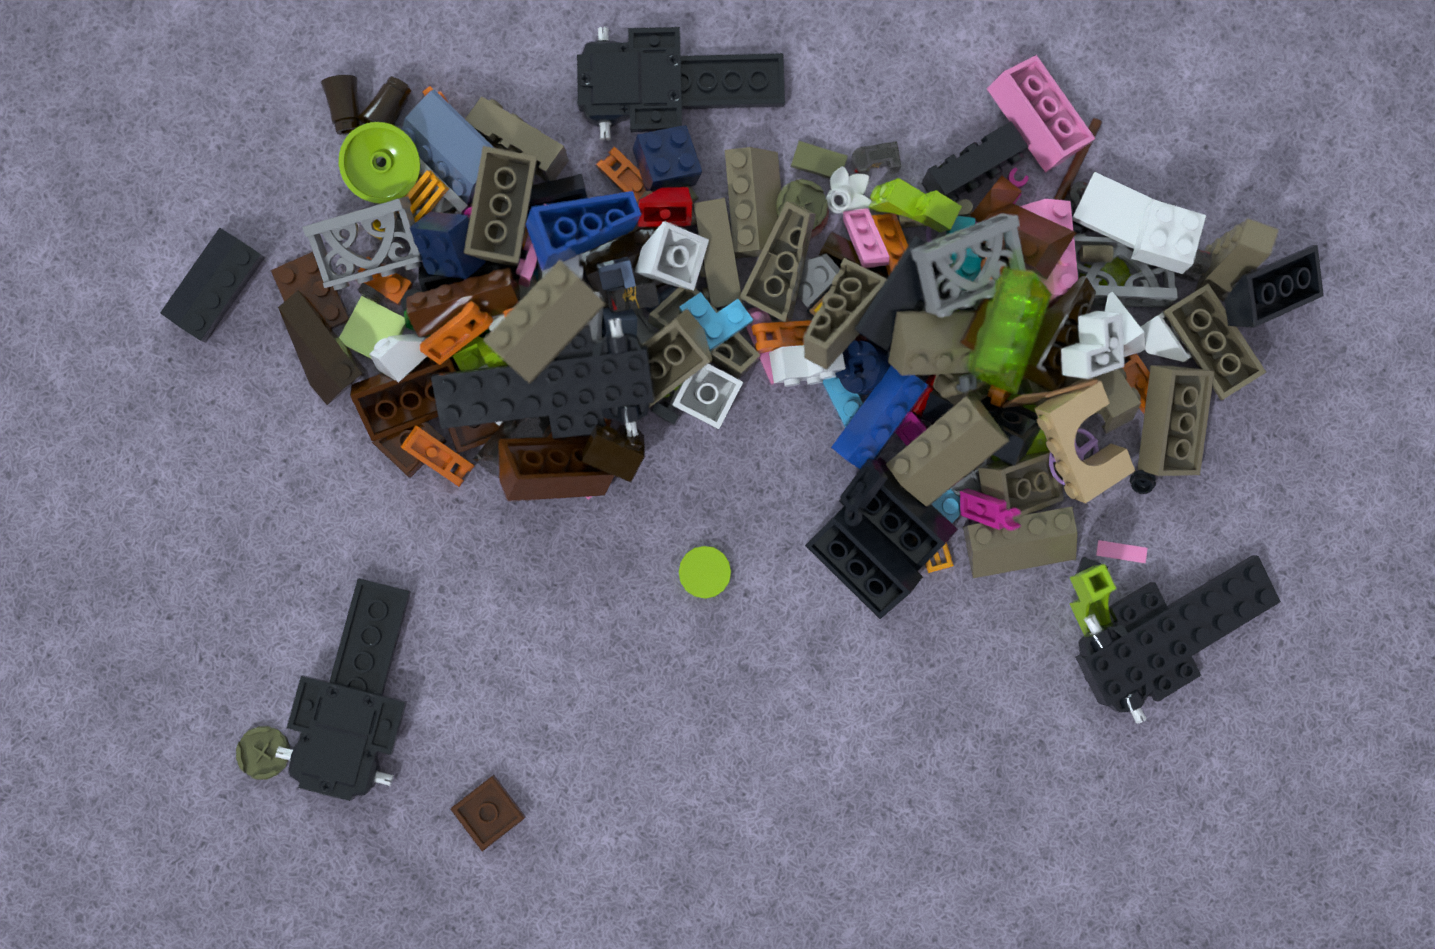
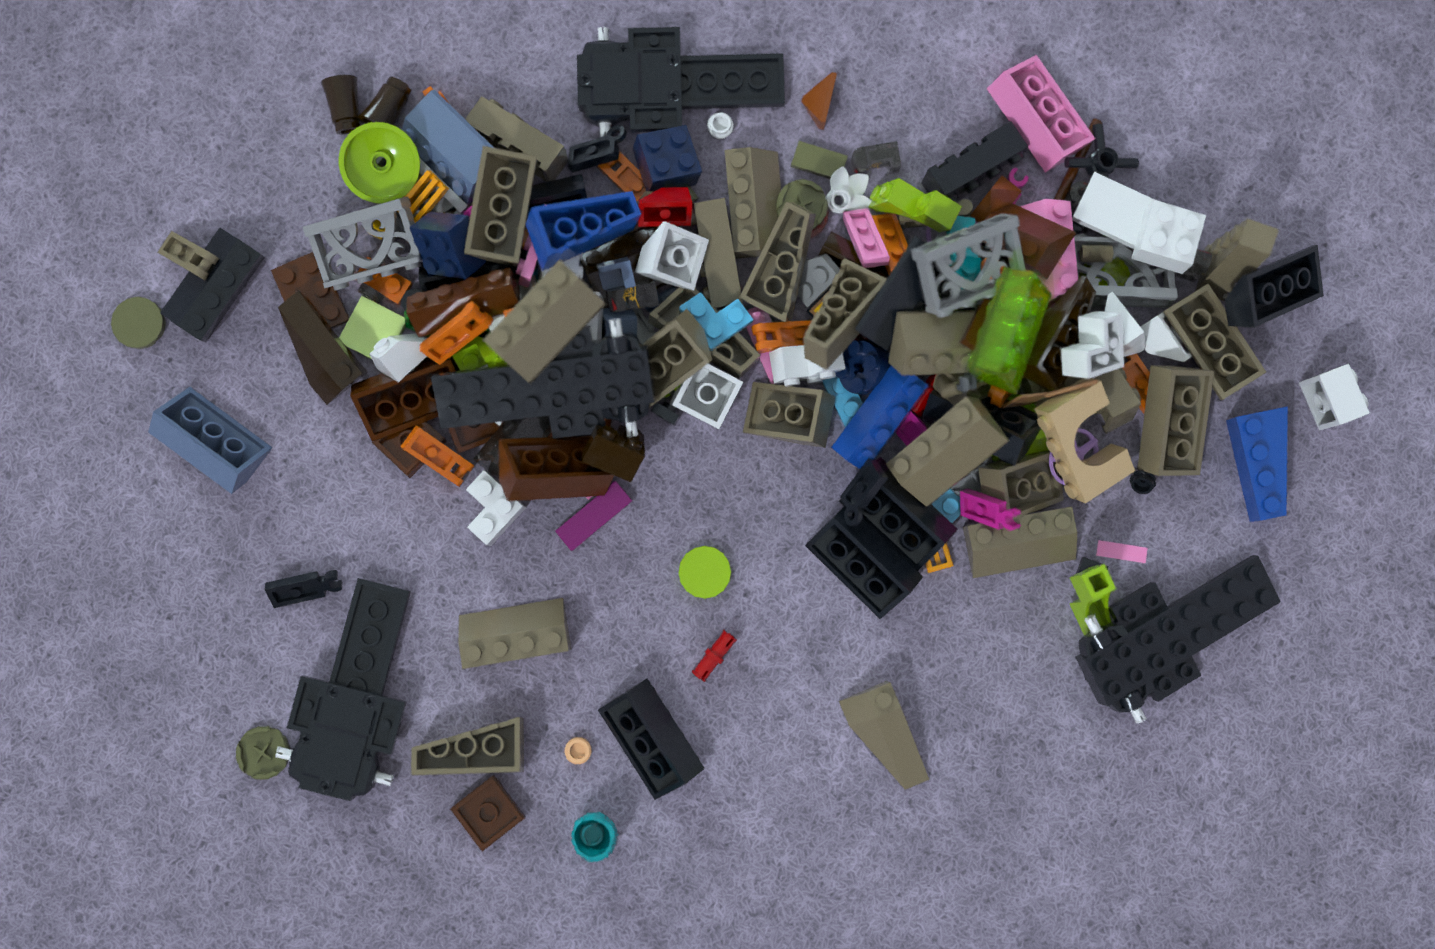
none -> olive tile [111,297,166,349]
none -> sand blue slope [148,387,272,494]
none -> dark tan plate [157,231,219,281]
none -> black plate [265,570,343,608]
none -> dark tan wedge [411,717,524,775]
none -> dark tan slope [458,598,572,669]
none -> white brick [466,470,527,546]
none -> magenta tile [555,481,632,551]
none -> light nougat tile [565,737,592,764]
none -> black hinge [568,125,627,173]
none -> teal hair [571,811,619,862]
none -> black slope [598,678,705,800]
none -> red pin [692,630,737,682]
none -> white plate [708,113,733,139]
none -> dark tan slope [743,382,835,448]
none -> dark orange slope [801,72,837,130]
none -> dark tan wedge [839,681,929,790]
none -> black bar [1064,124,1139,178]
none -> blue wedge [1226,406,1288,522]
none -> white brick [1299,364,1370,430]

